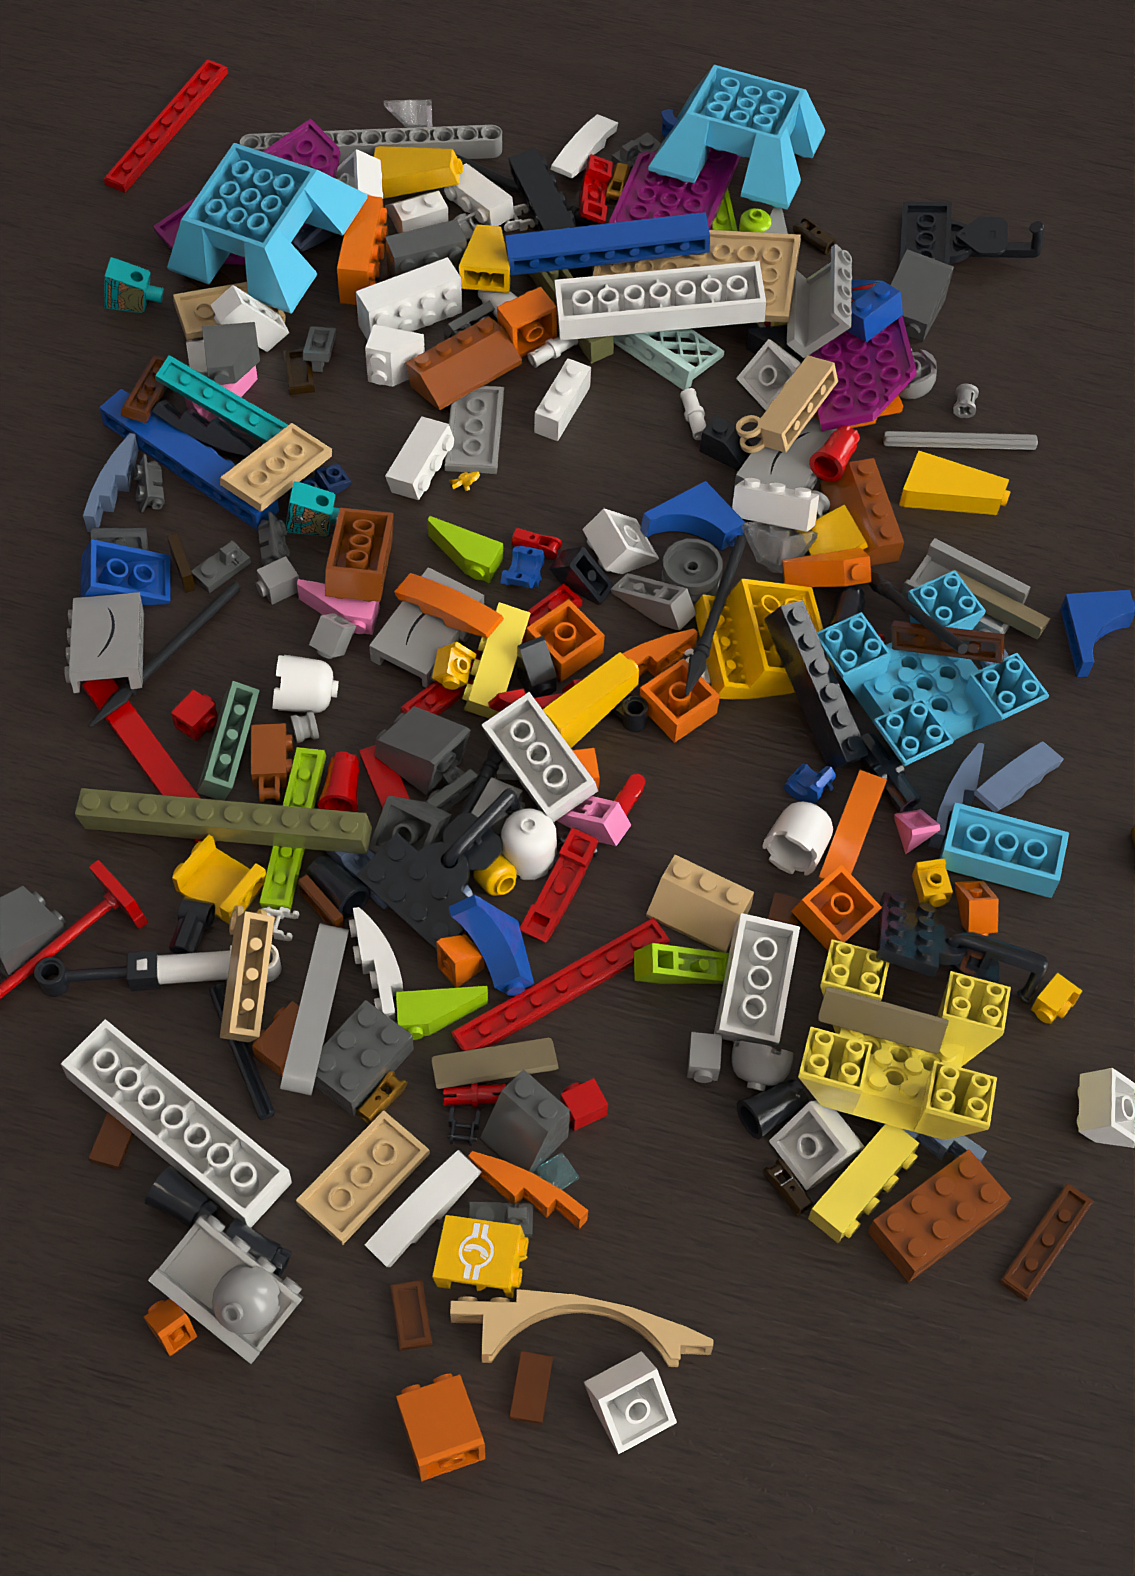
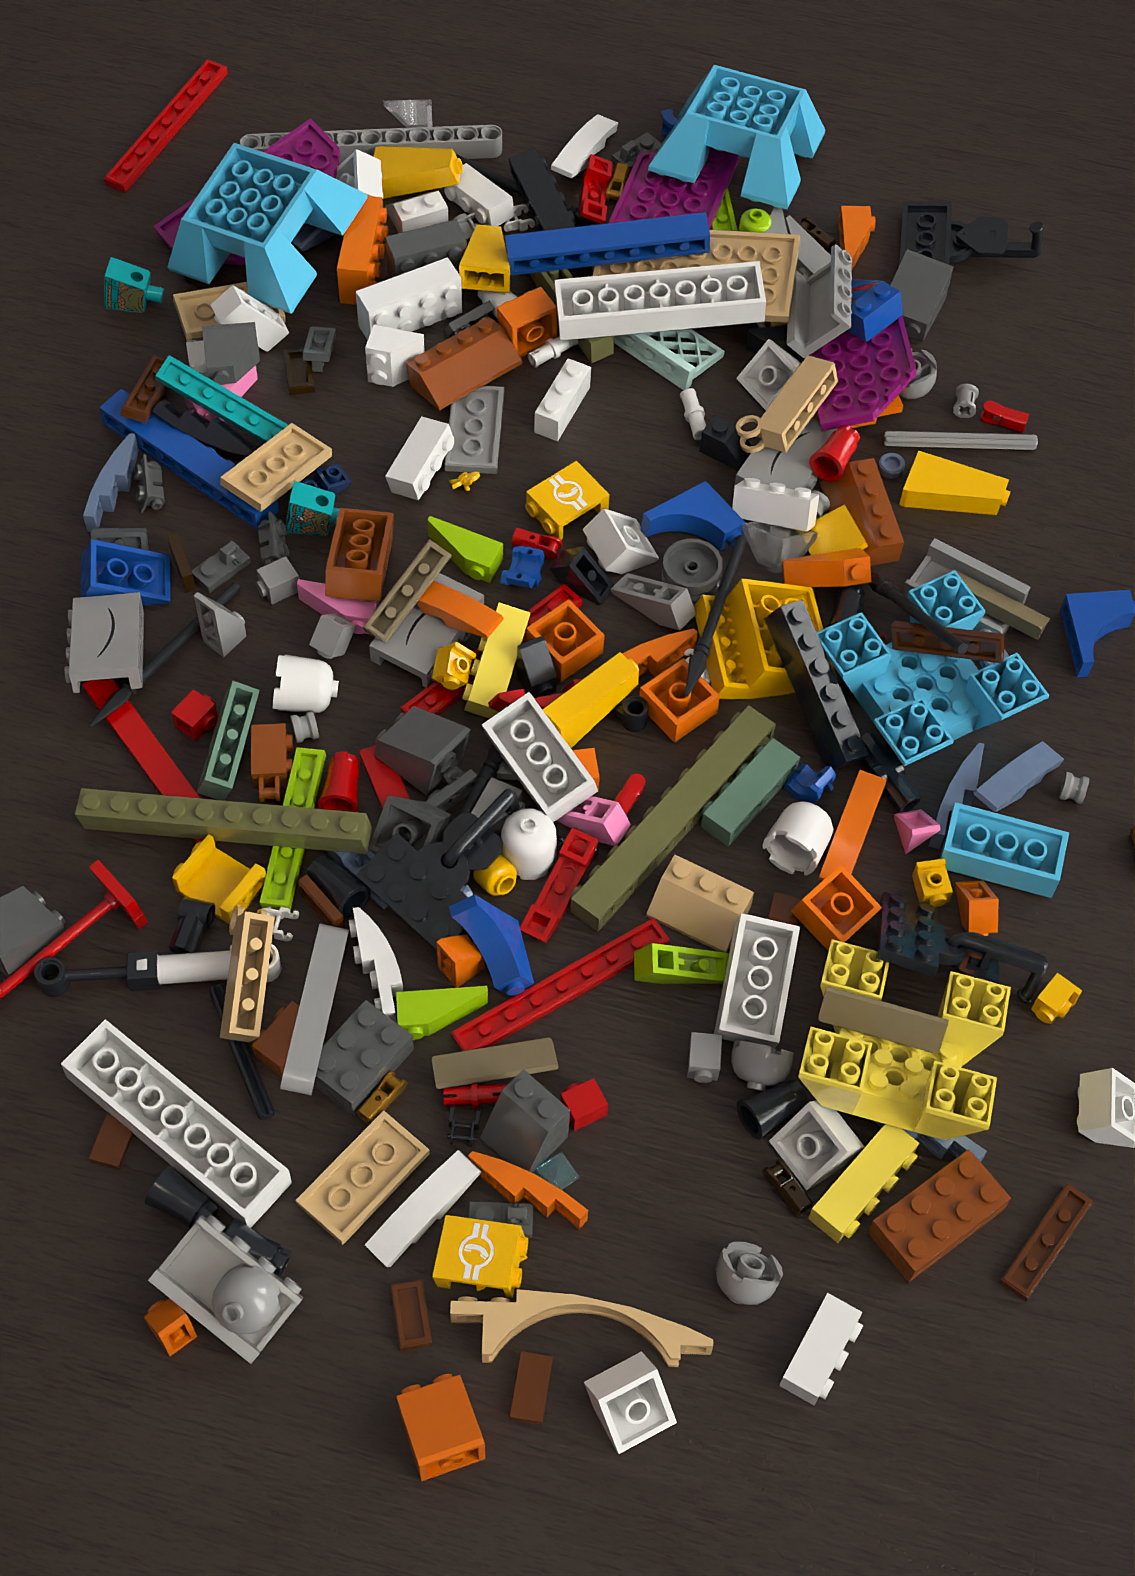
none -> light grey slope [194,592,246,657]
none -> dark tan slope [363,539,452,643]
none -> yellow panel [525,461,610,540]
none -> olive brick [570,705,776,932]
none -> sand green brick [701,738,800,847]
none -> light grey cylinder [716,1242,783,1305]
none -> white brick [779,1293,863,1406]
none -> light grey slope [785,215,831,279]
none -> orange slope [838,206,875,269]
none -> sand blue tile [878,453,905,479]
none -> red bar [980,401,1029,432]
none -> light grey wheel [1059,772,1089,805]

